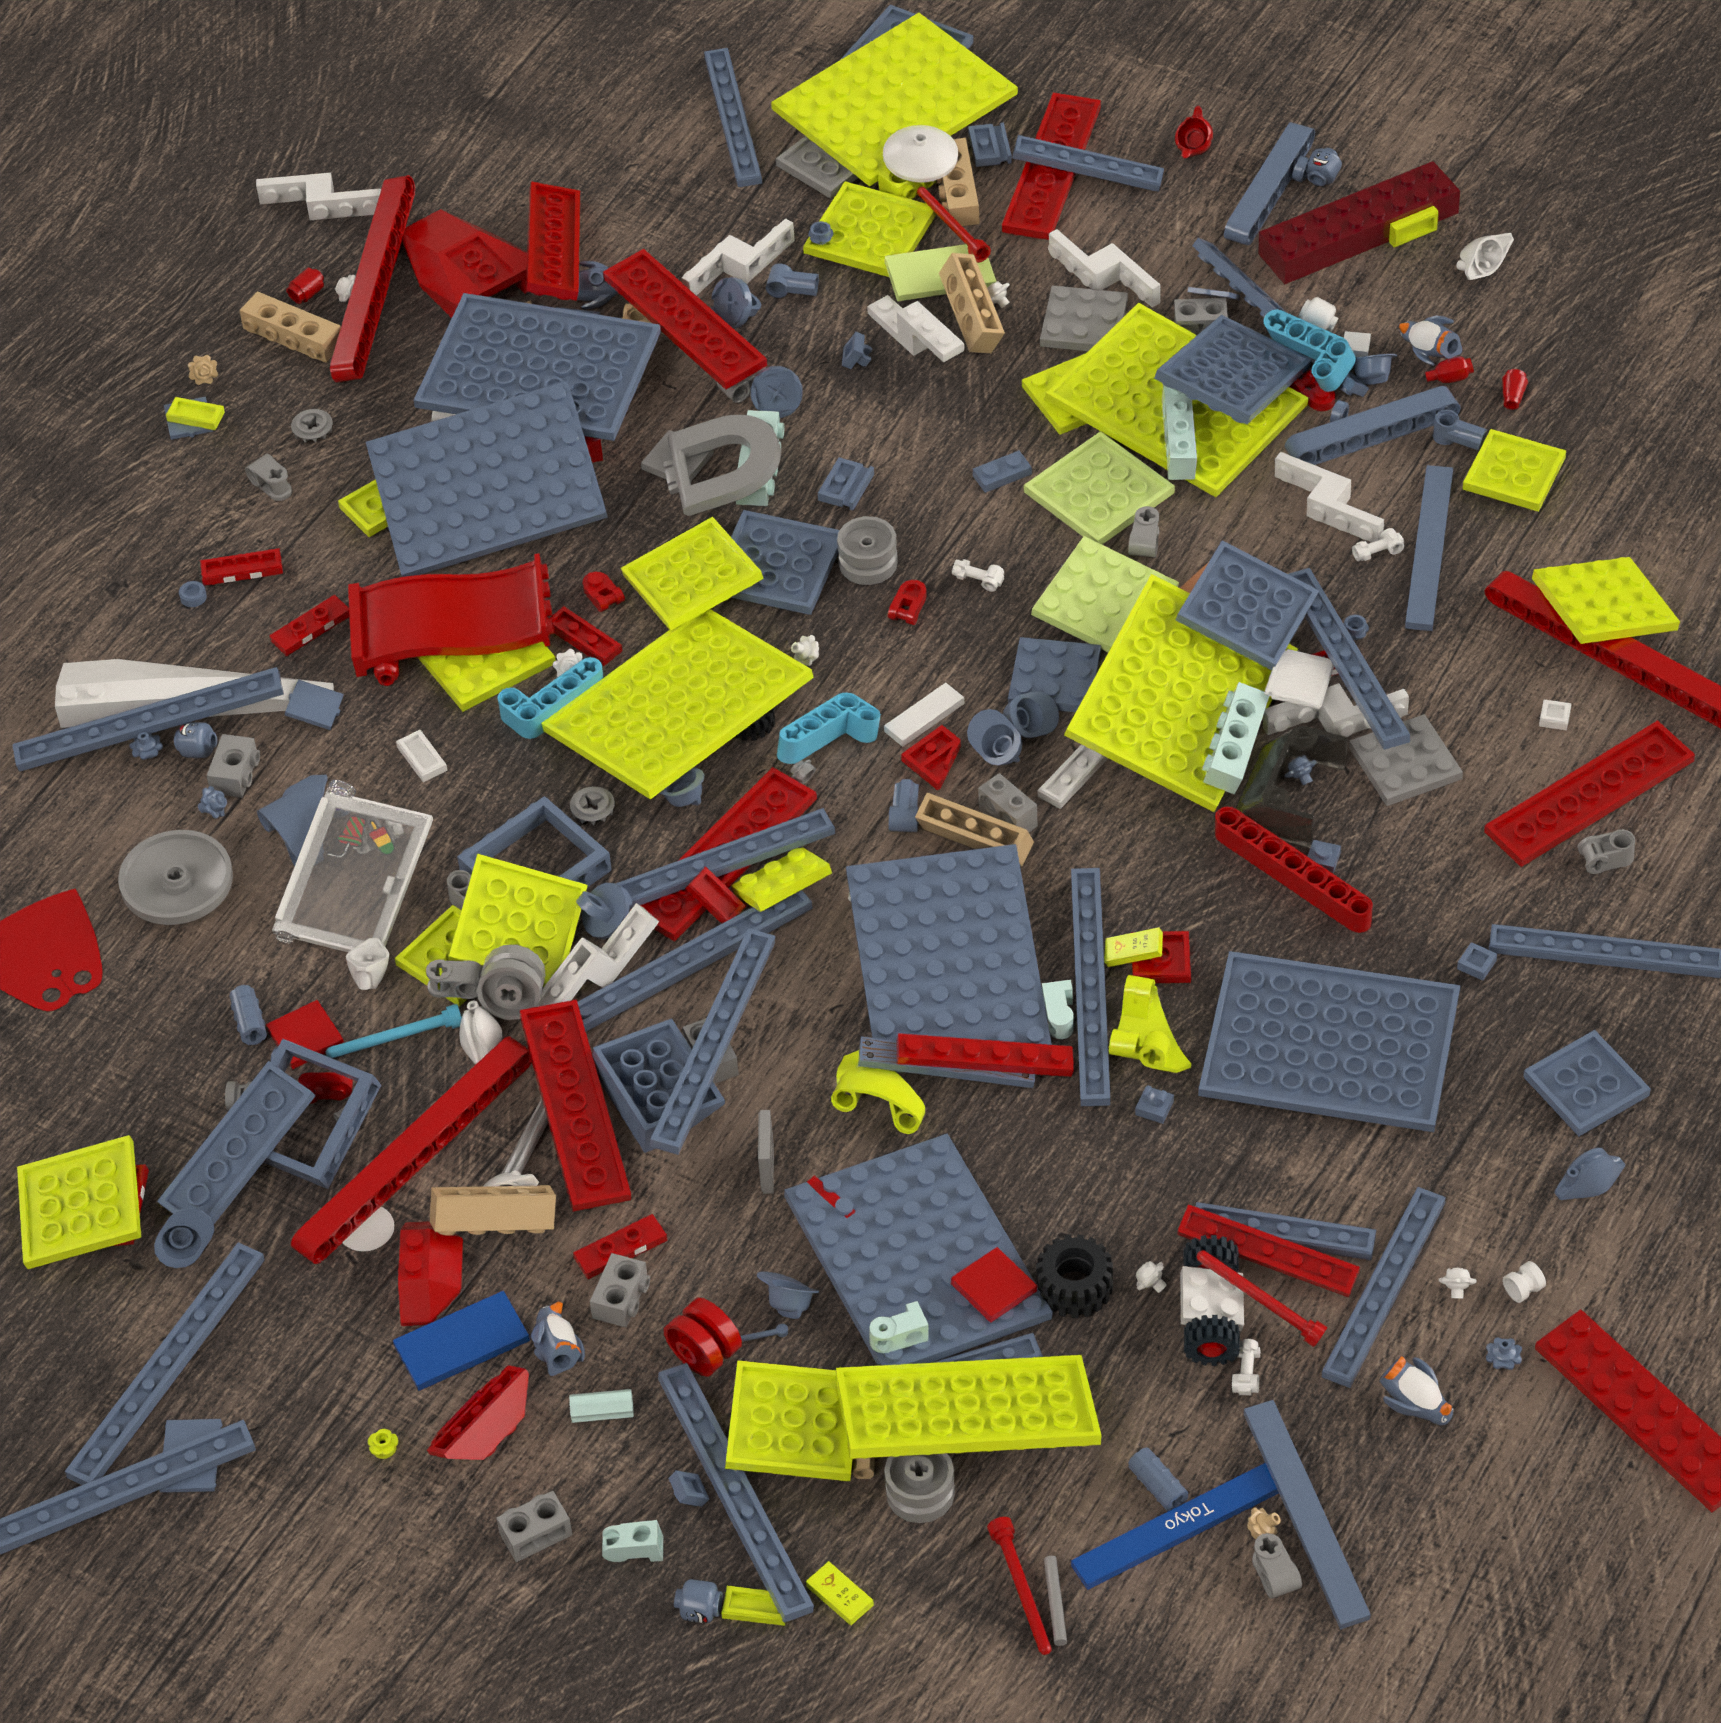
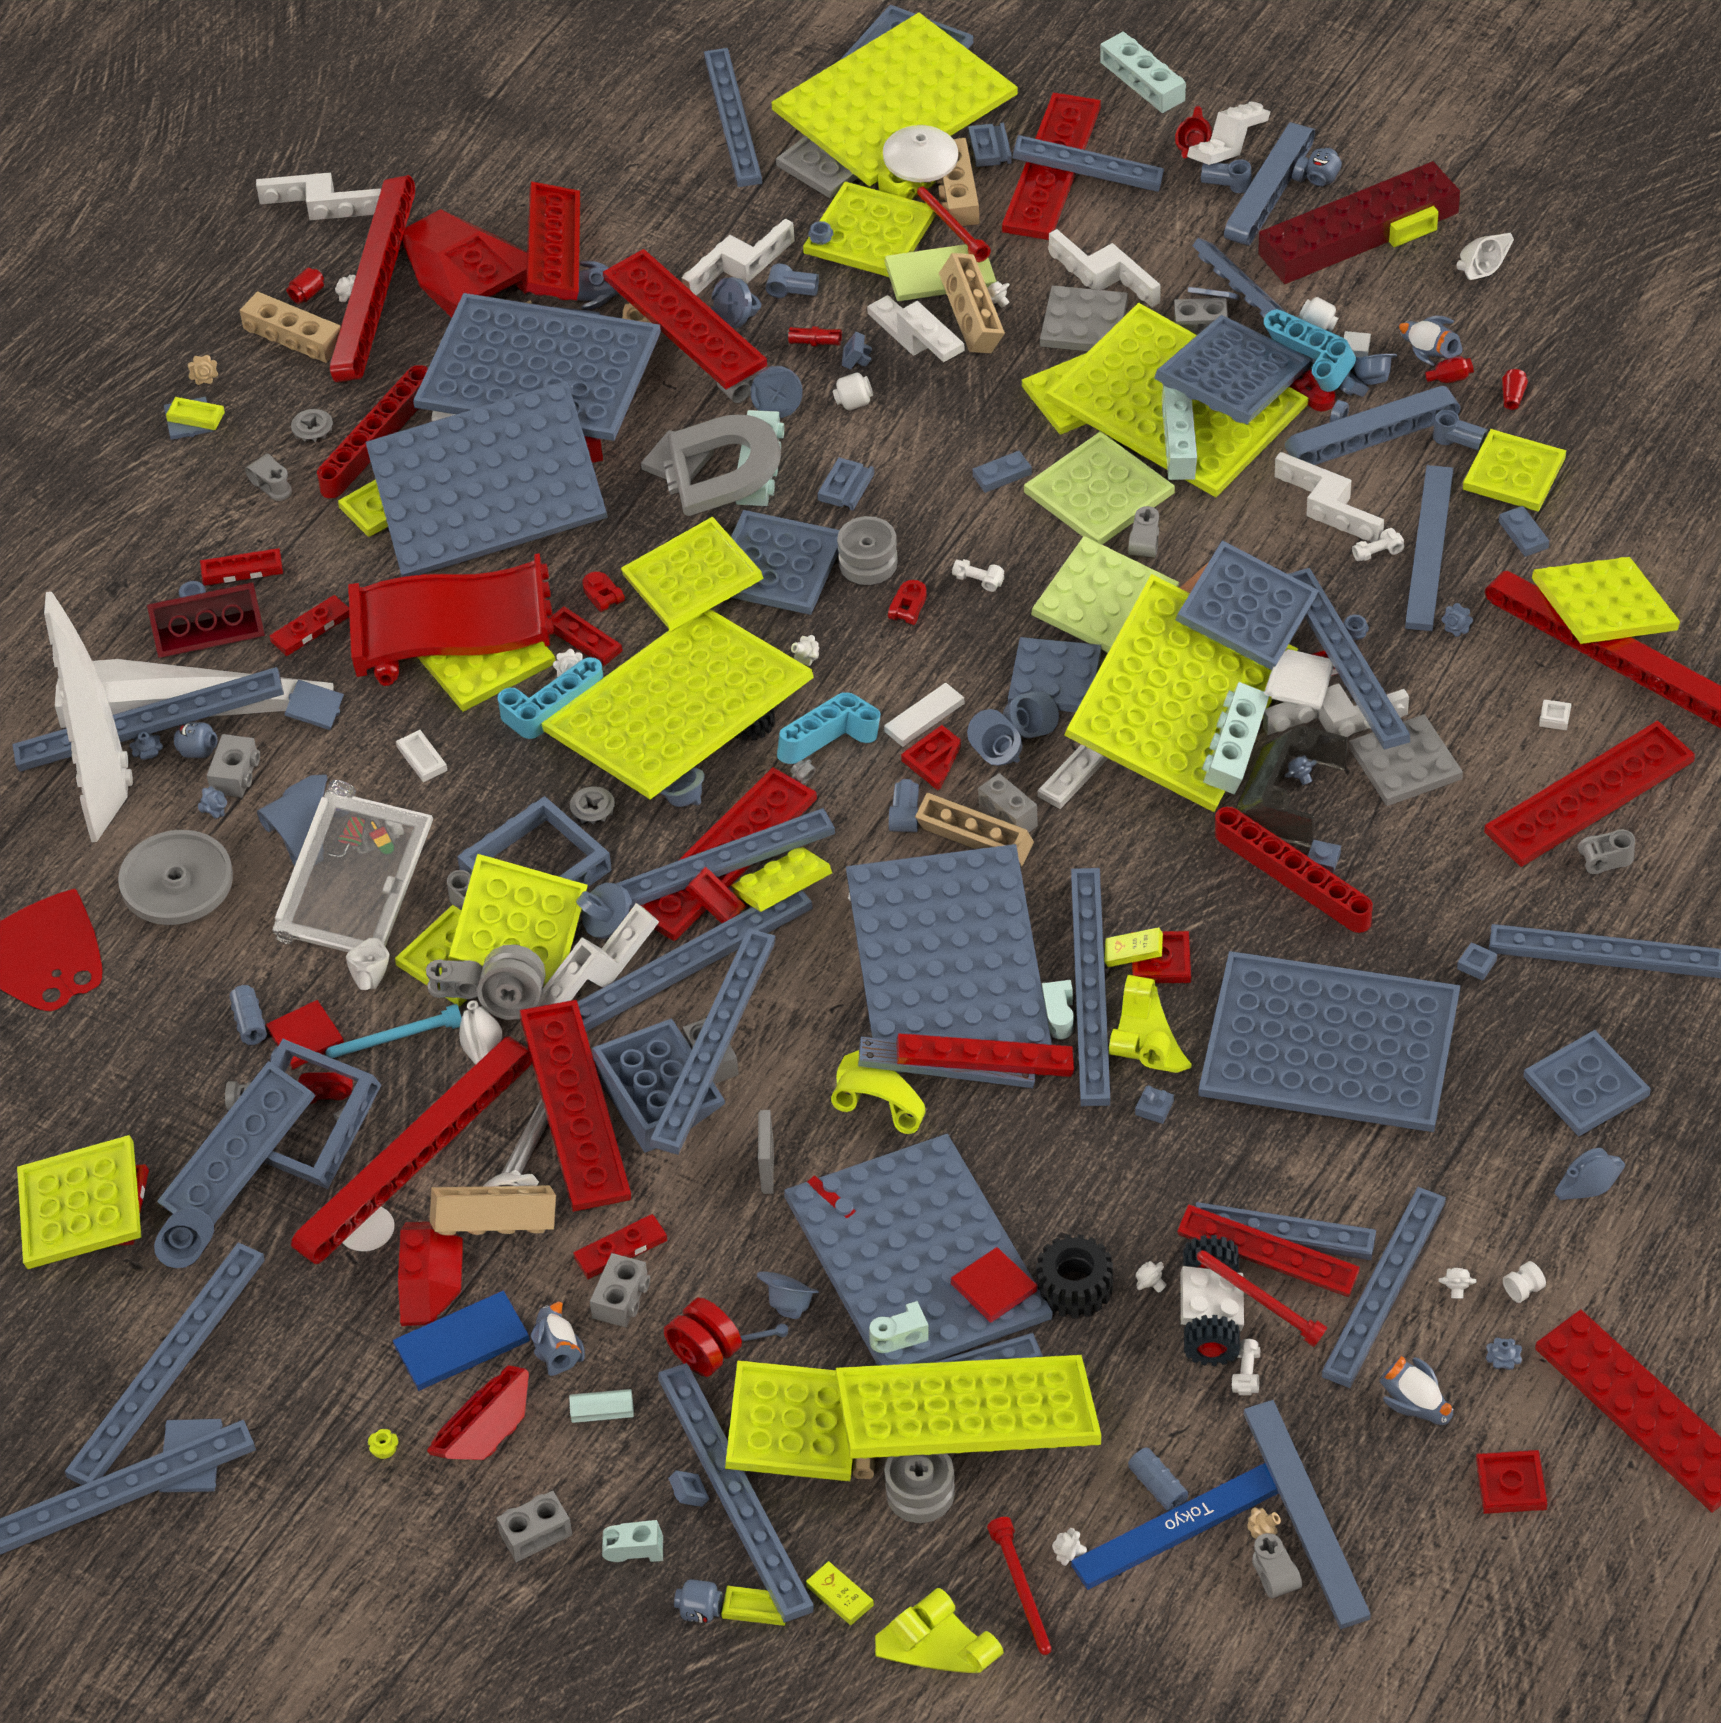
light grey bar [1044,1556,1067,1646] -> none
none -> white wedge [44,592,133,842]
none -> dark red slope [147,582,265,658]
none -> red beam [317,365,428,499]
none -> red pin [788,326,842,347]
none -> white head [833,373,873,411]
none -> neon yellow panel [875,1588,1004,1673]
none -> white plant [1052,1528,1087,1566]
none -> light aqua brick [1100,31,1186,113]
none -> white bracket [1187,102,1271,165]
none -> sand blue piece [1201,159,1252,193]
none -> sand blue plant [1442,603,1473,637]
none -> red tile [1475,1450,1548,1514]
none -> sand blue plate [1499,506,1549,557]

